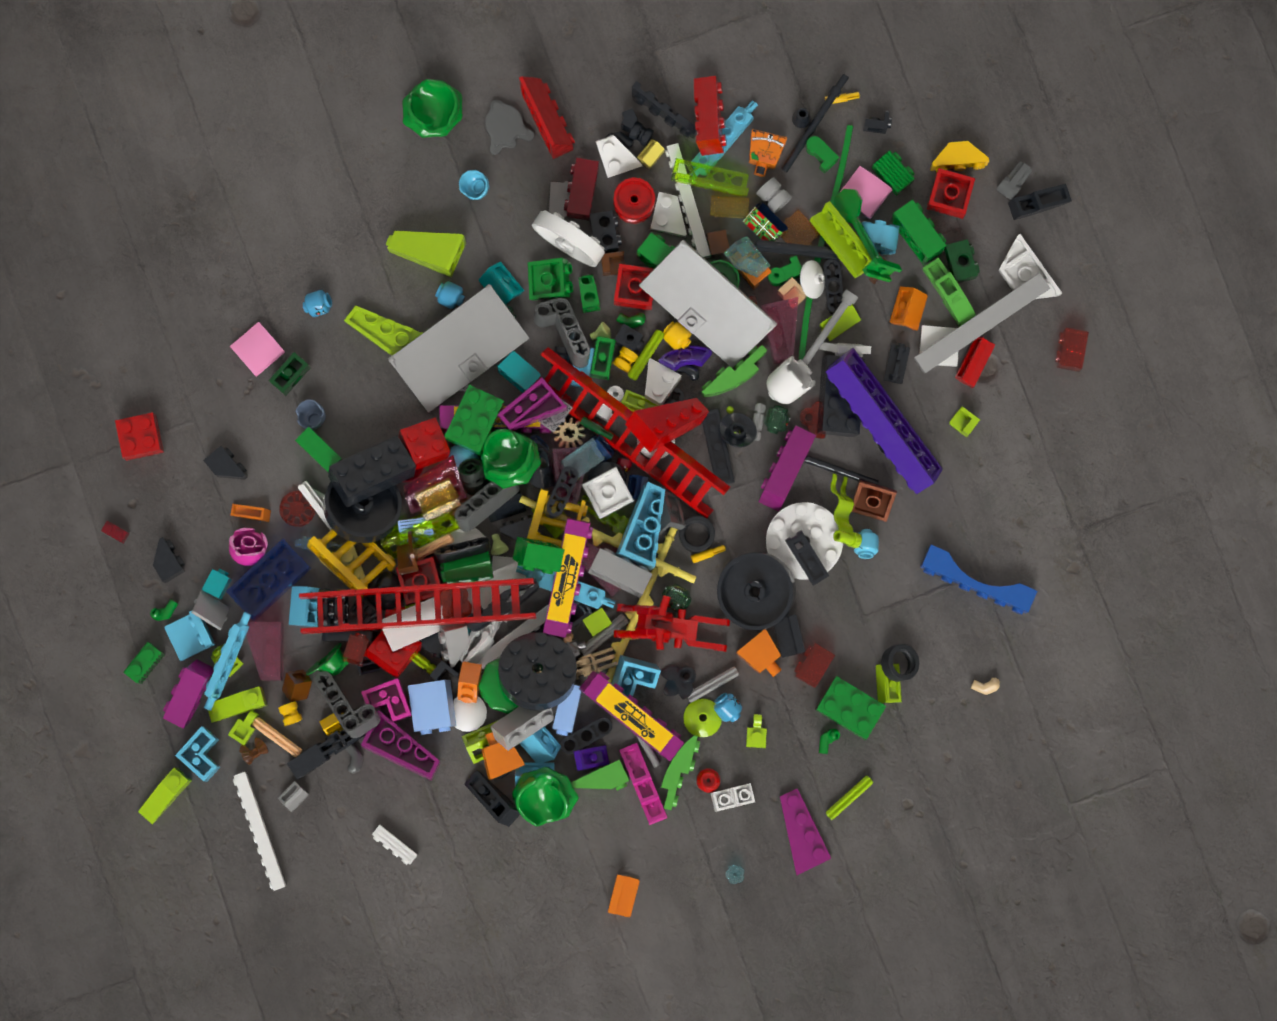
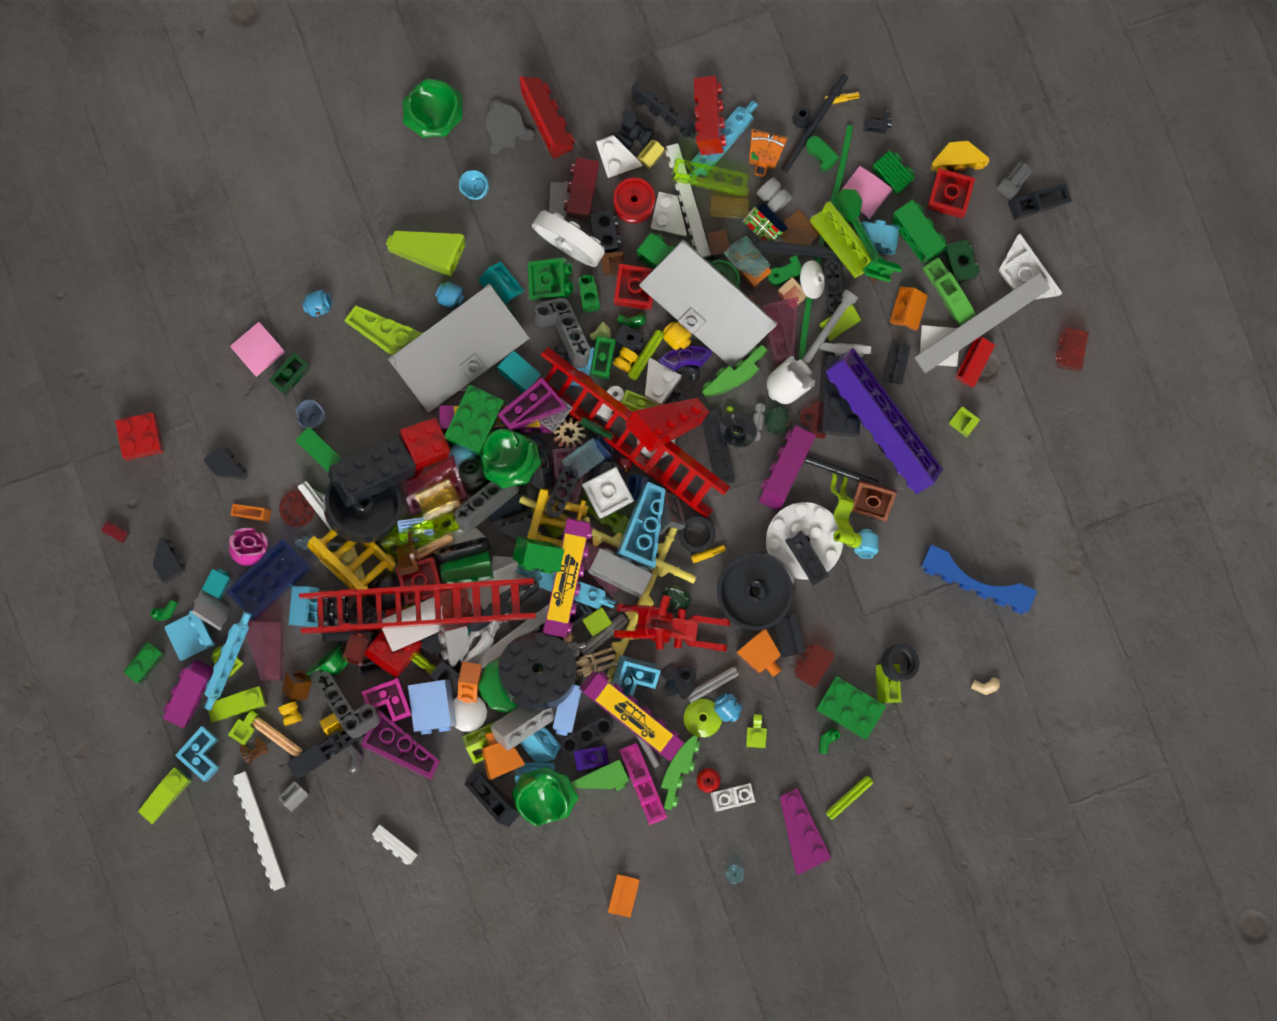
yellowish green rock [491,534,509,555] -> none

